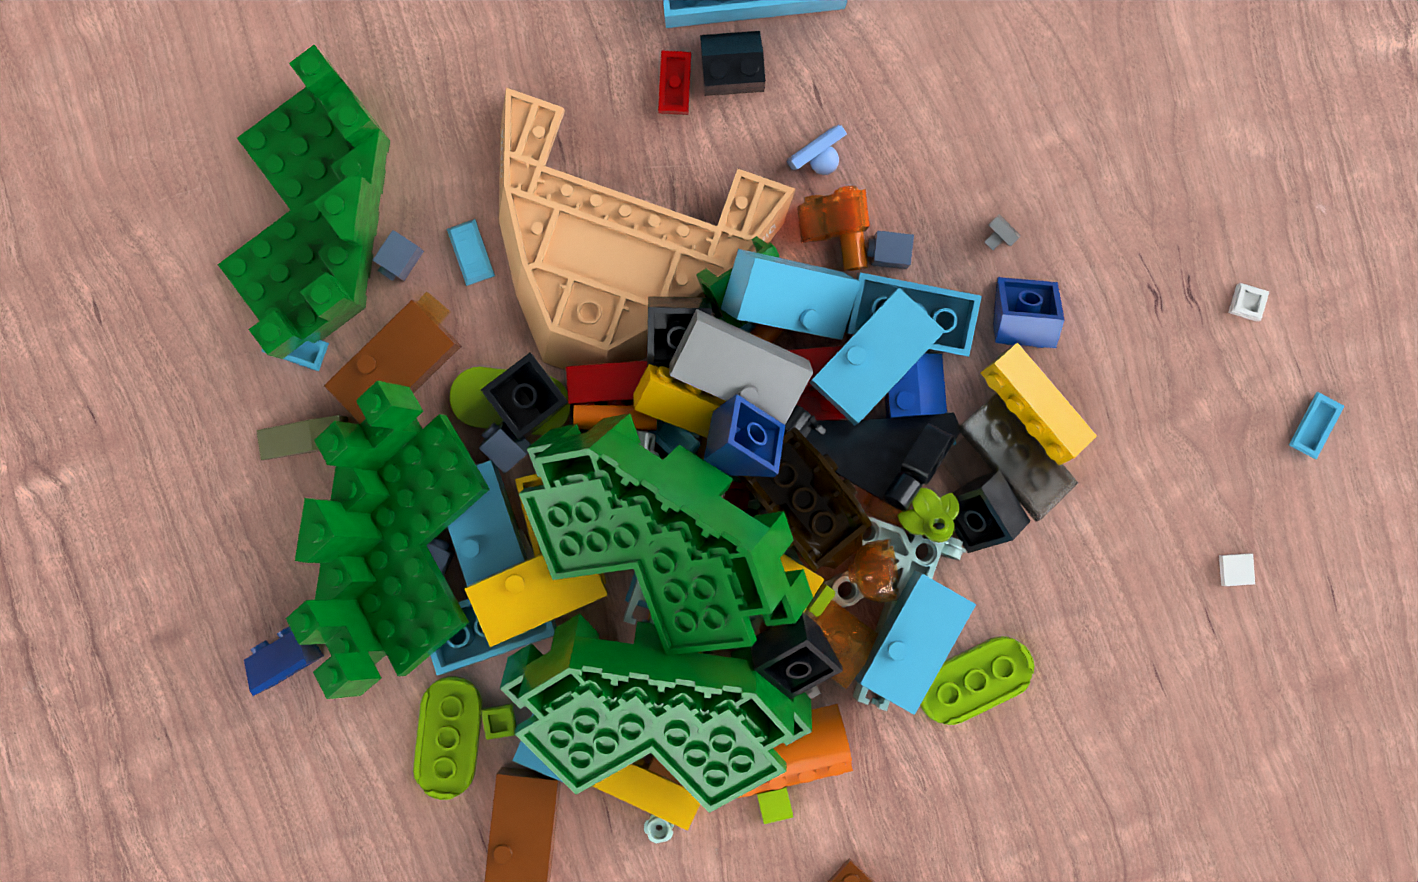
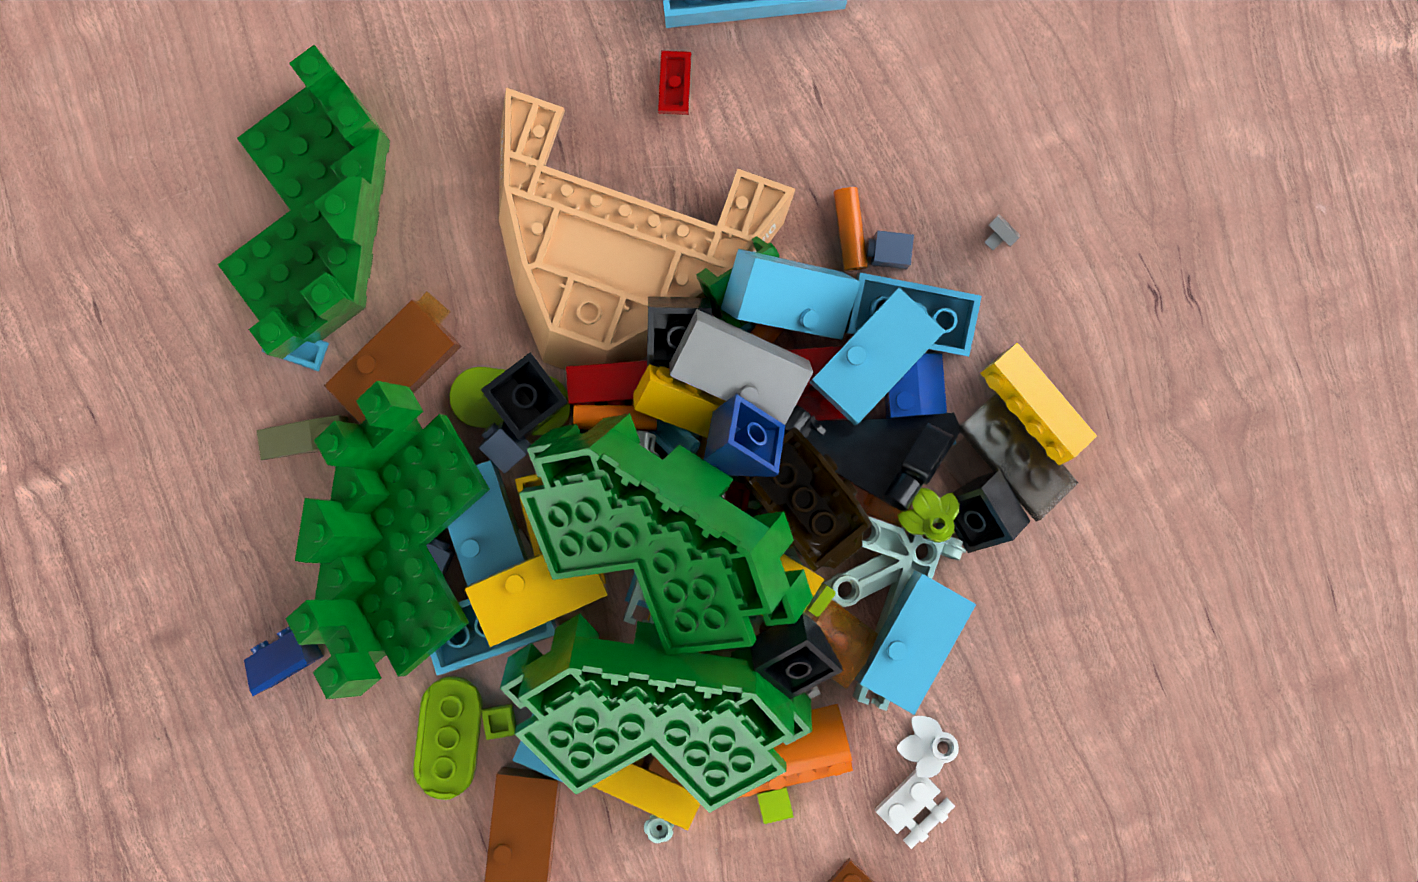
sand blue brick [373,230,424,281] -> none
medium azure tile [447,219,495,286] -> none
black slope [700,31,766,96] -> none
light blue tile [786,125,847,175] -> none
clear orange brick [797,186,870,243] -> none
clear orange cylinder [848,538,899,602] -> none
lime tile [920,636,1035,725] -> none
blue slope [993,277,1065,348] -> none
white tile [1219,553,1255,586] -> none
white tile [1228,283,1269,322] -> none
medium azure tile [1289,392,1344,459] -> none
none -> white plate [875,769,955,849]
none -> white plate [897,716,959,778]

